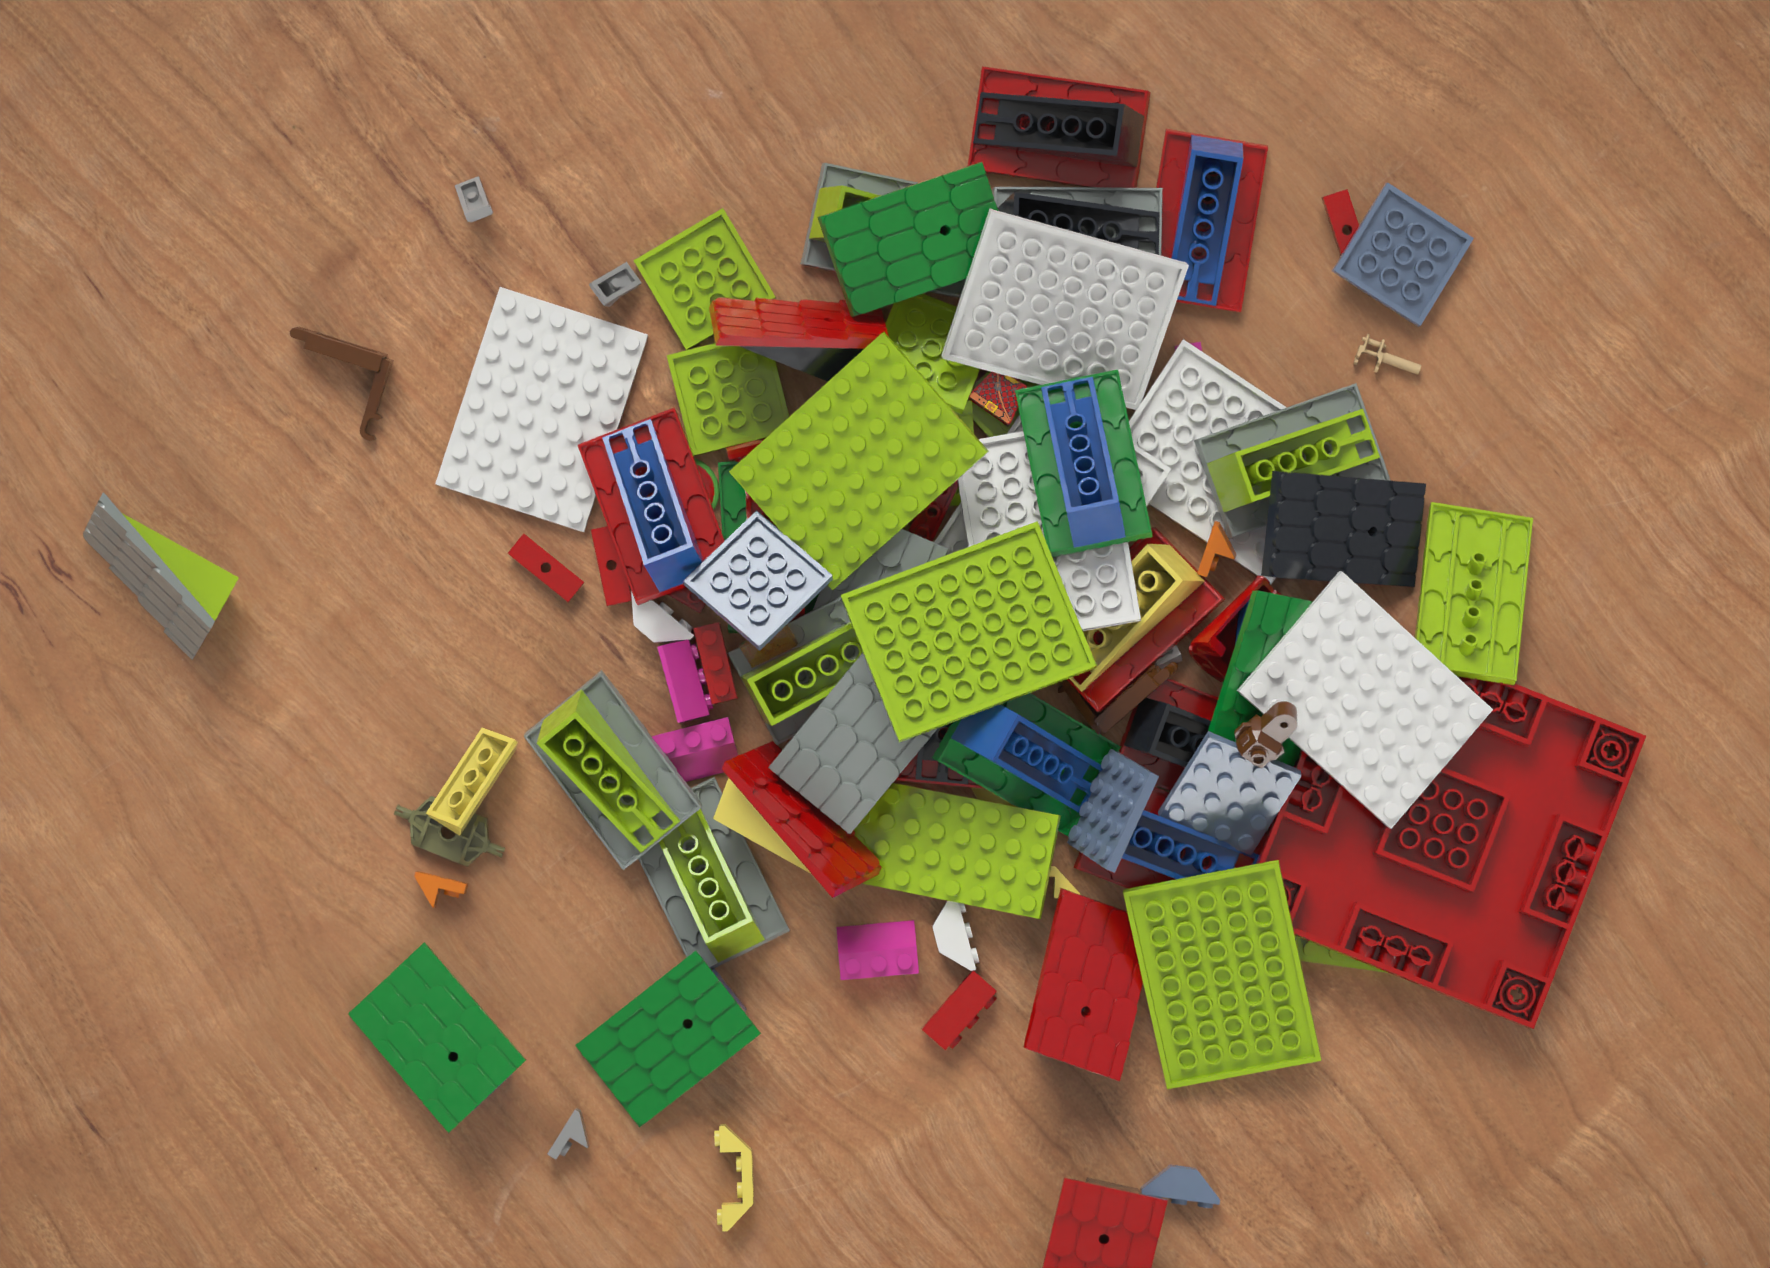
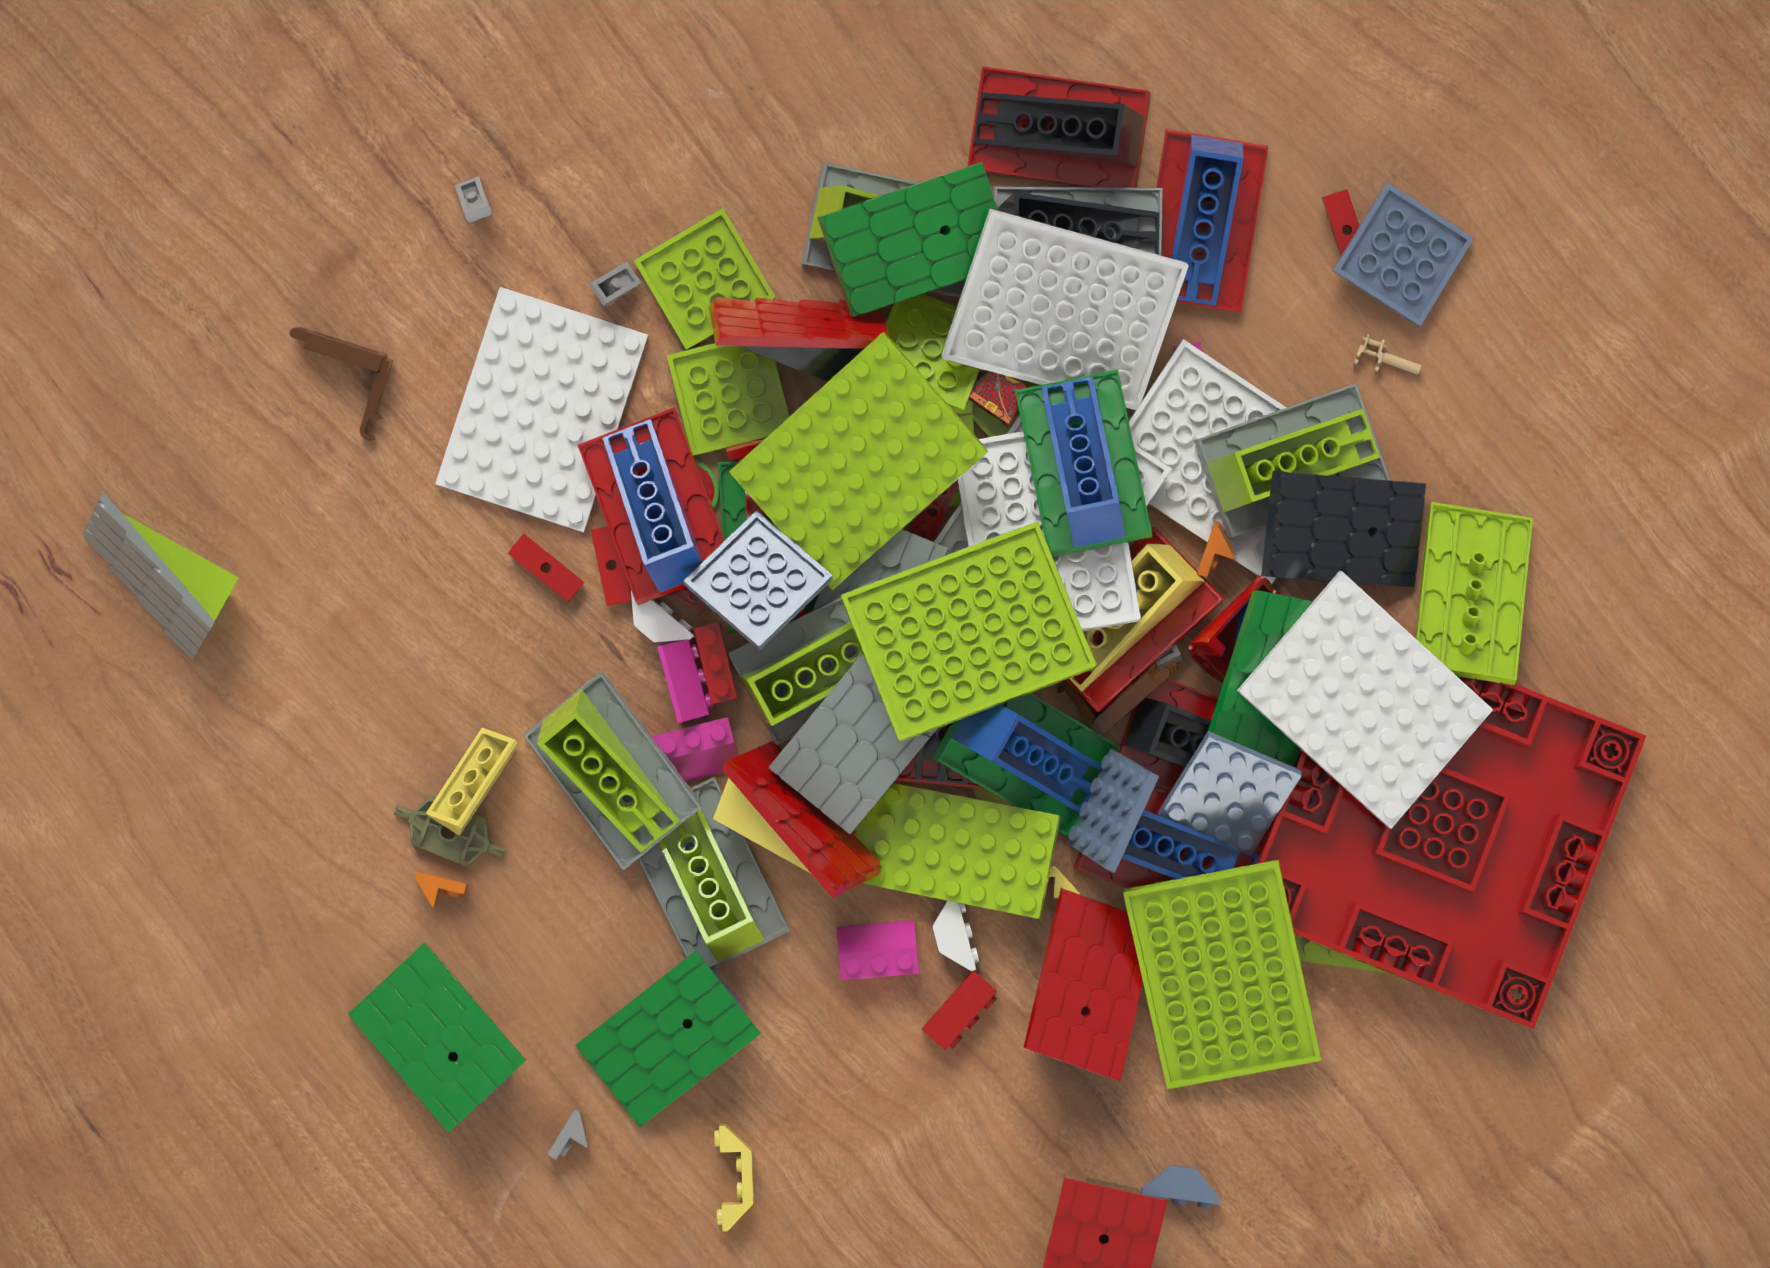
clear orange plate [739,625,798,668] -> none
reddish brown piece [1235,701,1297,768] -> none

